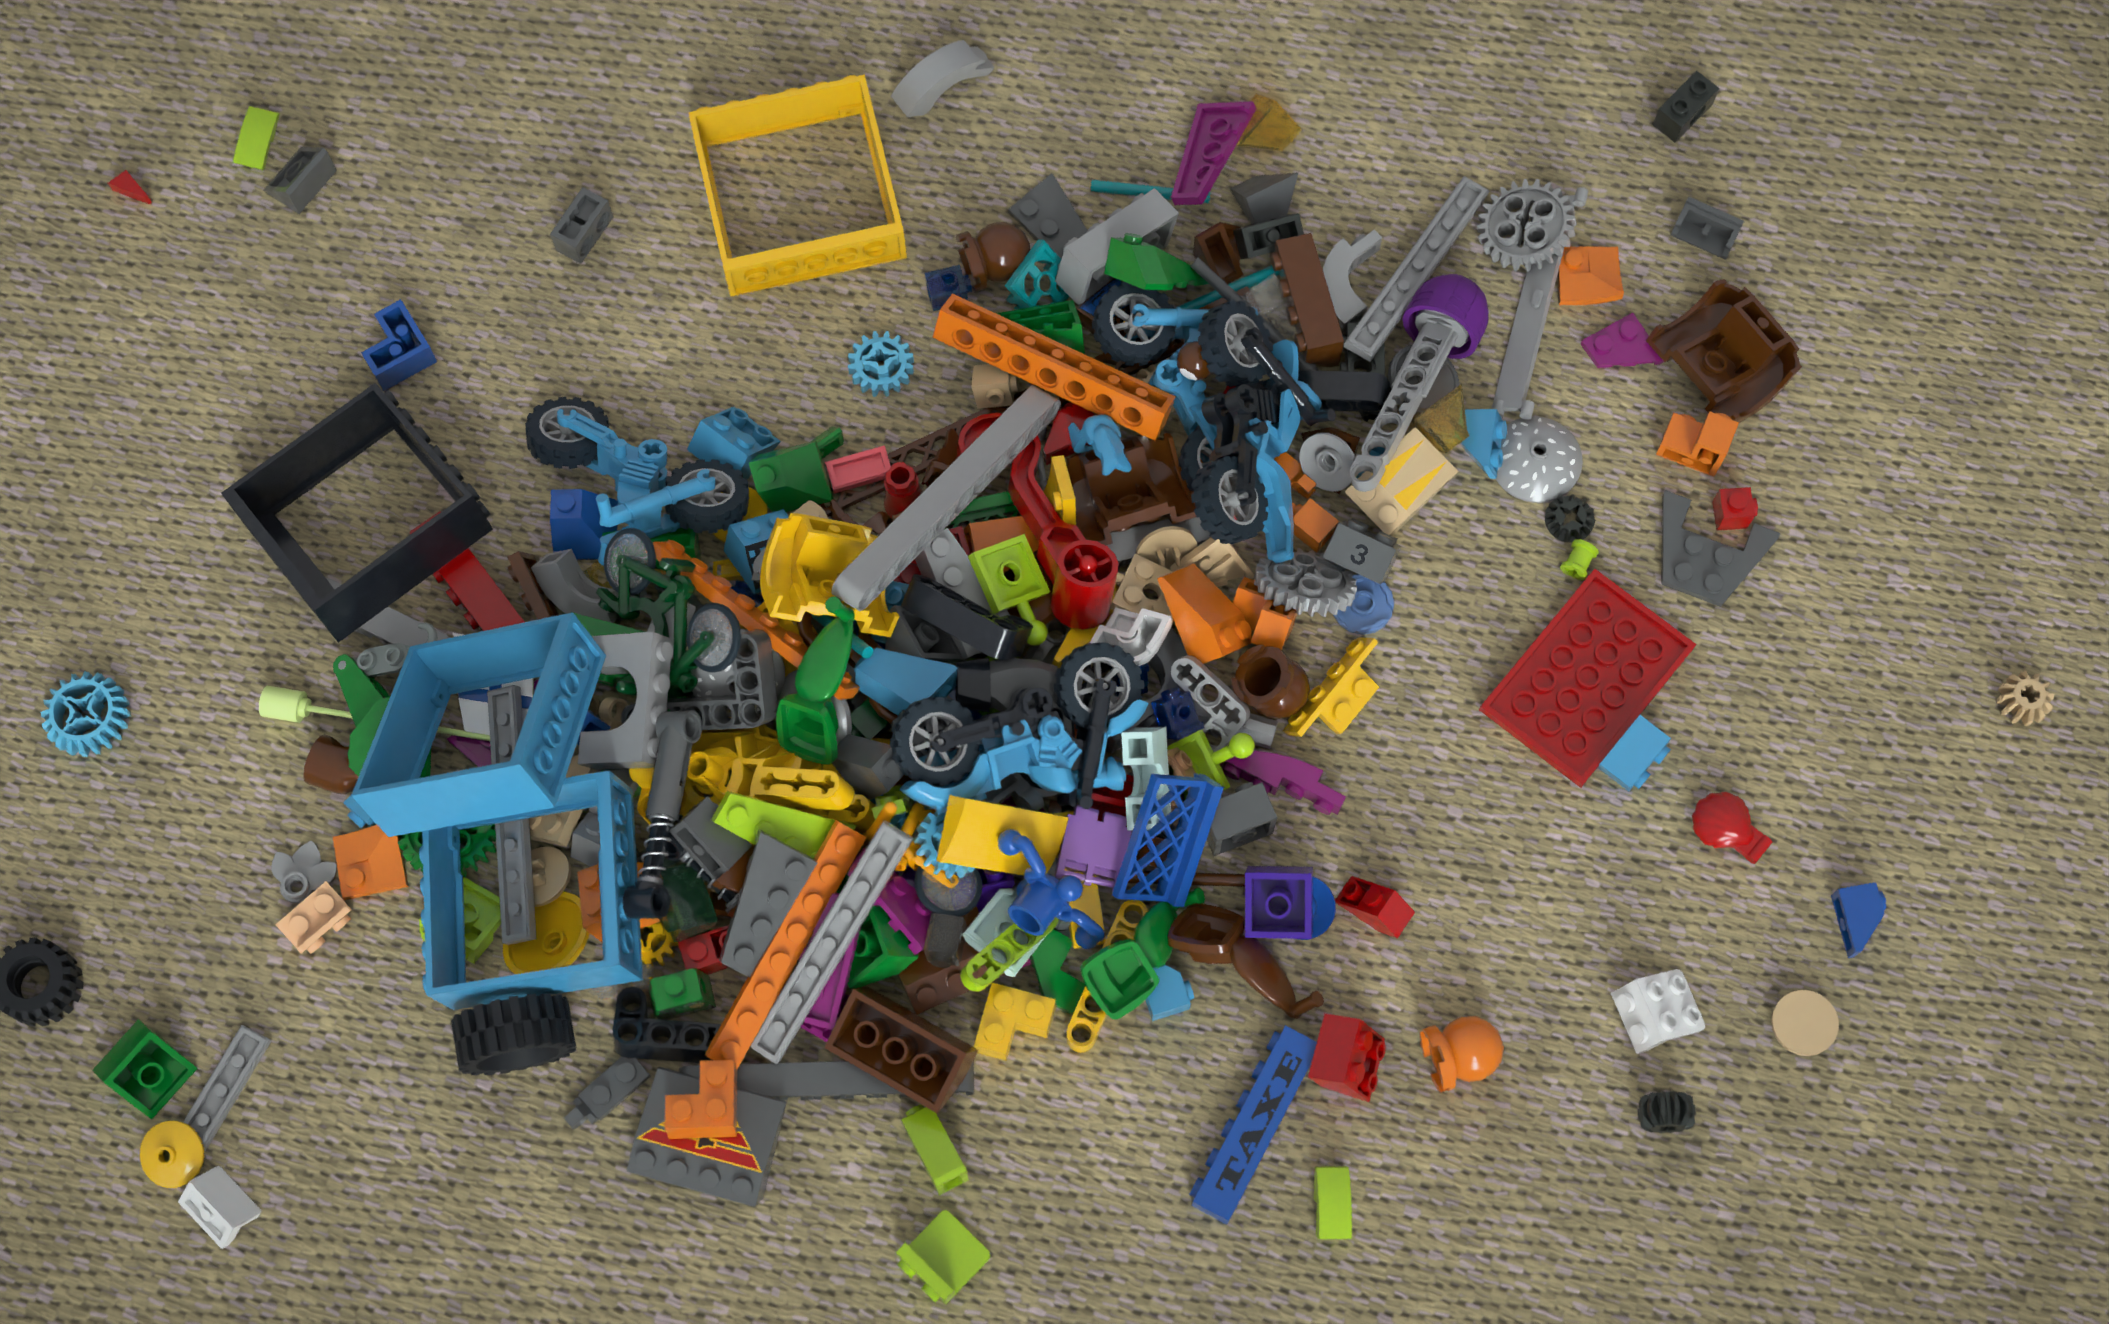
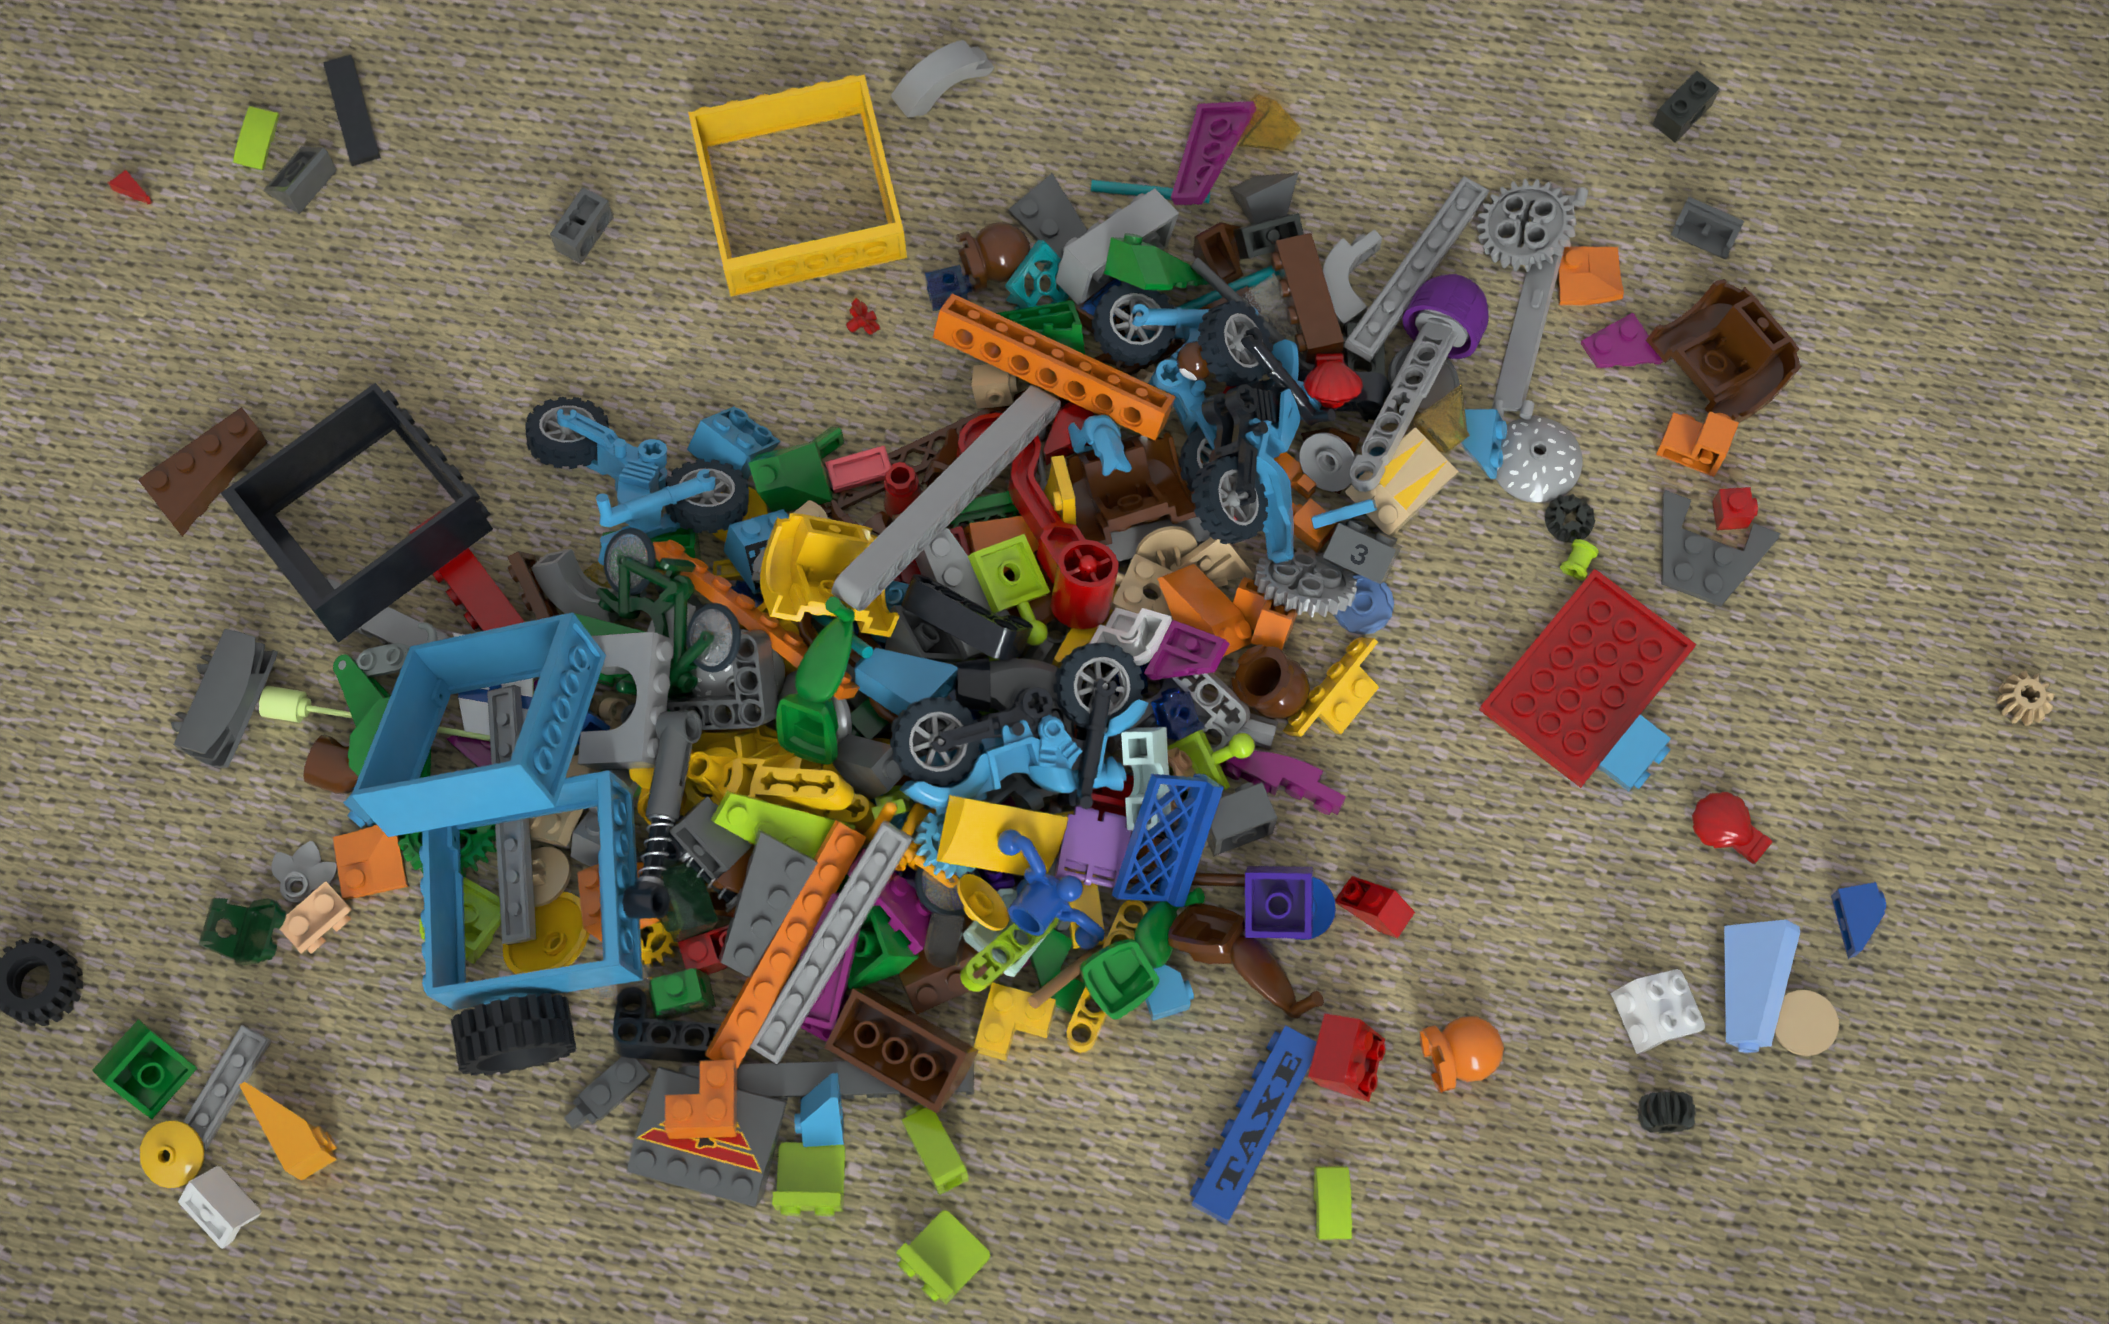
medium azure gear [40,671,131,757] -> none
blue brick [361,299,437,391] -> none
blue slope [550,489,618,560] -> none
medium azure gear [848,331,914,397] -> none
none -> reddish brown wedge [138,407,268,537]
none -> dark grey piece [171,629,278,768]
none -> dark green piece [199,898,286,965]
none -> light orange slope [239,1081,337,1181]
none -> black tile [323,54,381,166]
none -> lime bracket [772,1142,846,1216]
none -> dark azure slope [794,1073,844,1147]
none -> red plant [846,298,881,335]
none -> yellow dish [957,874,1009,931]
none -> medium nougat bar [1028,949,1096,1008]
none -> magenta wing [1144,620,1230,680]
none -> red animal [1303,353,1363,408]
none -> dark azure tile [1311,499,1377,529]
none -> light blue slope [1724,919,1800,1053]

